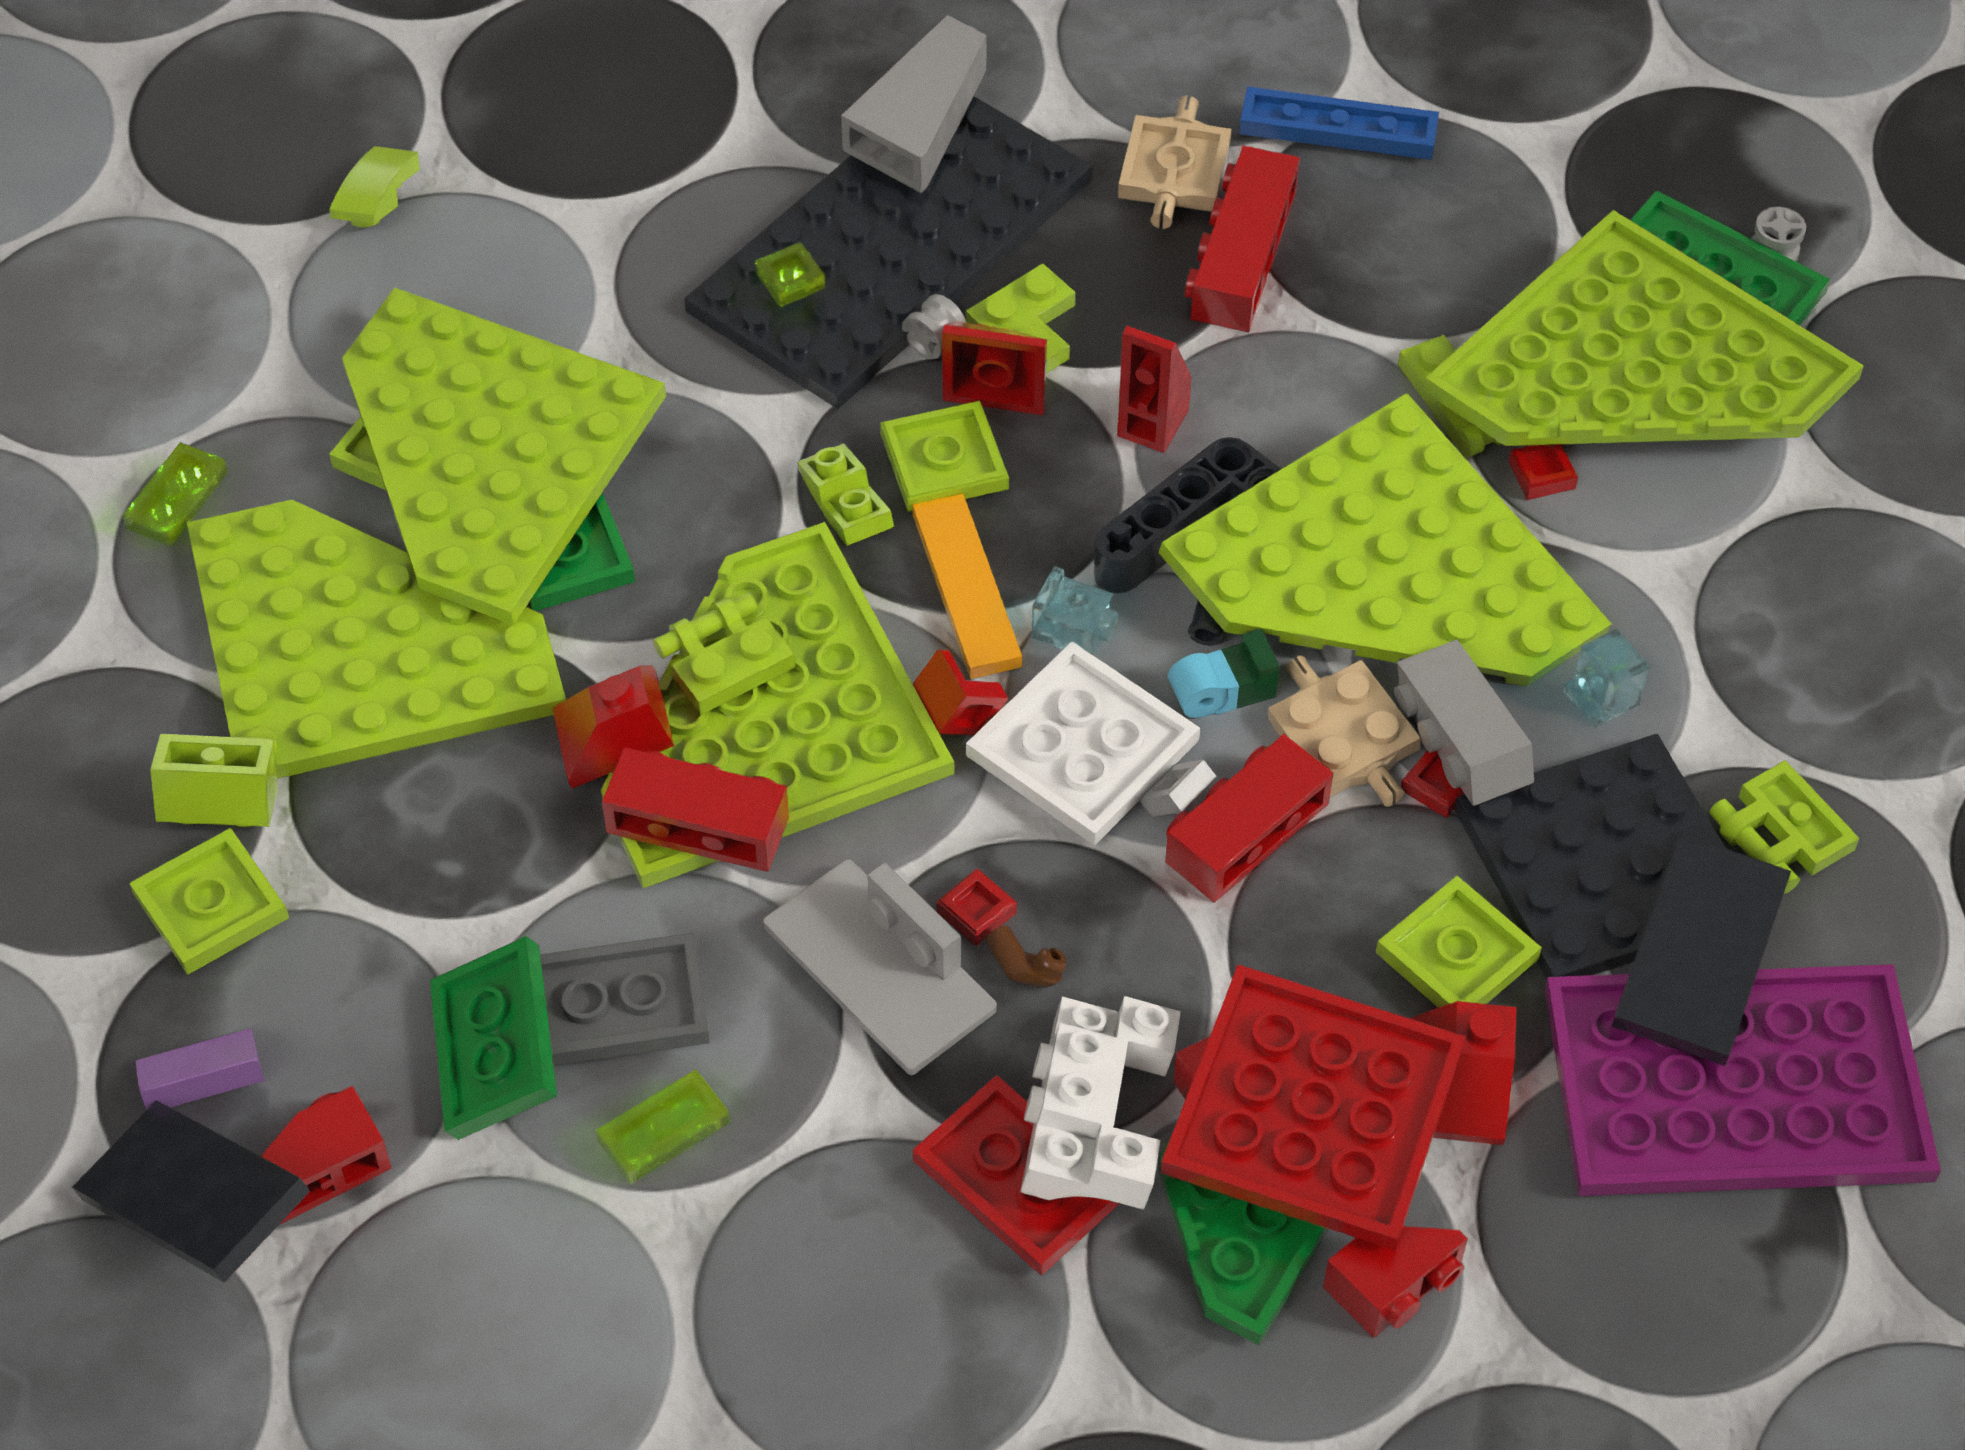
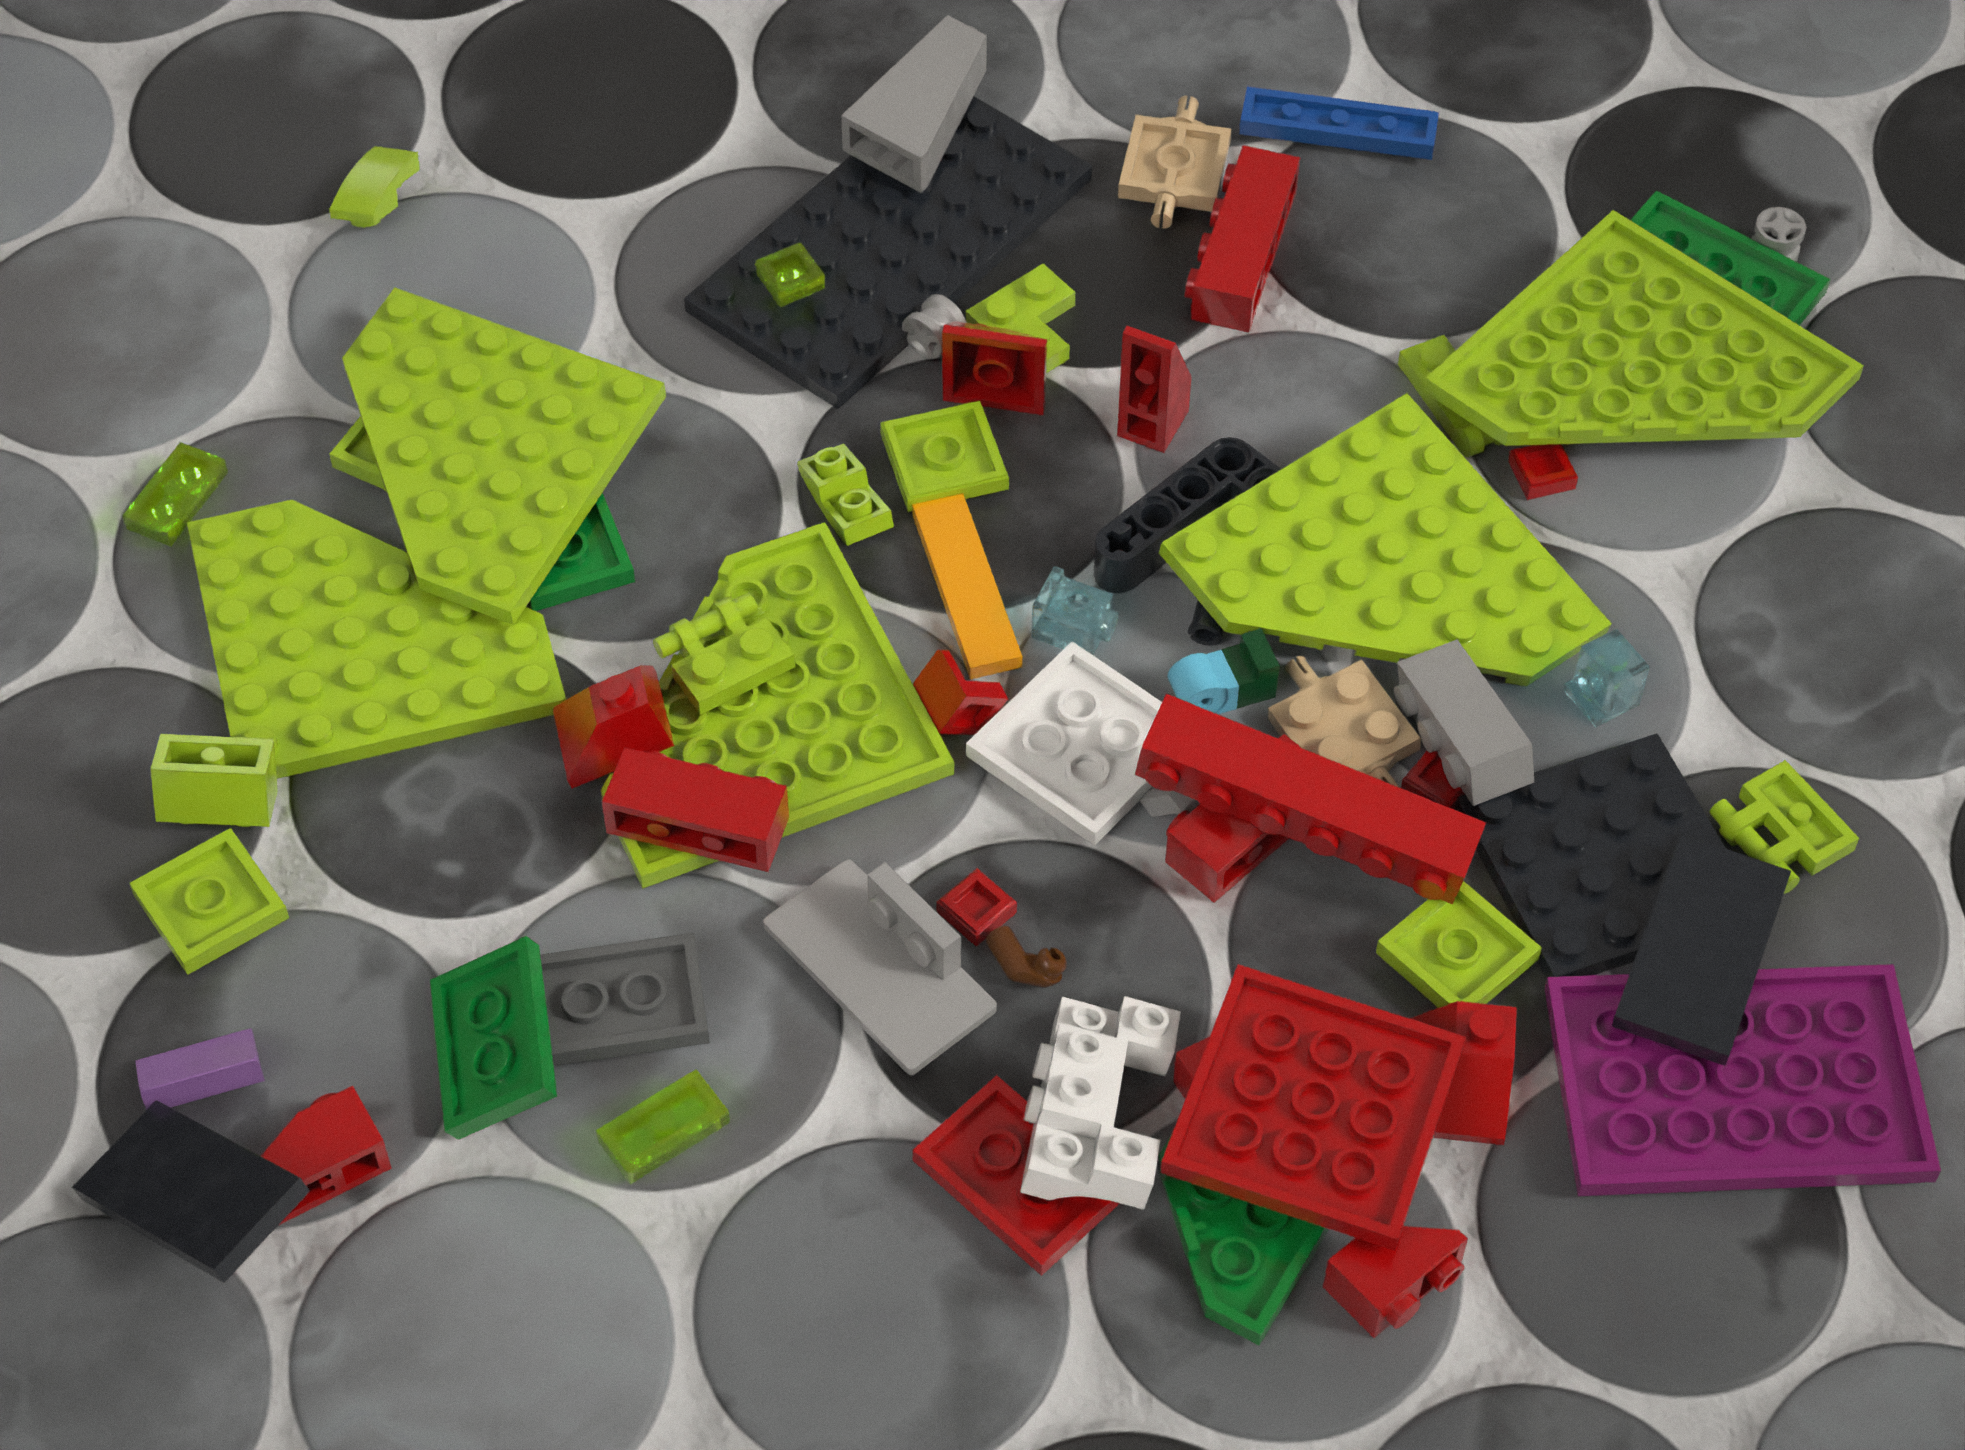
none -> red brick [1134,693,1486,905]

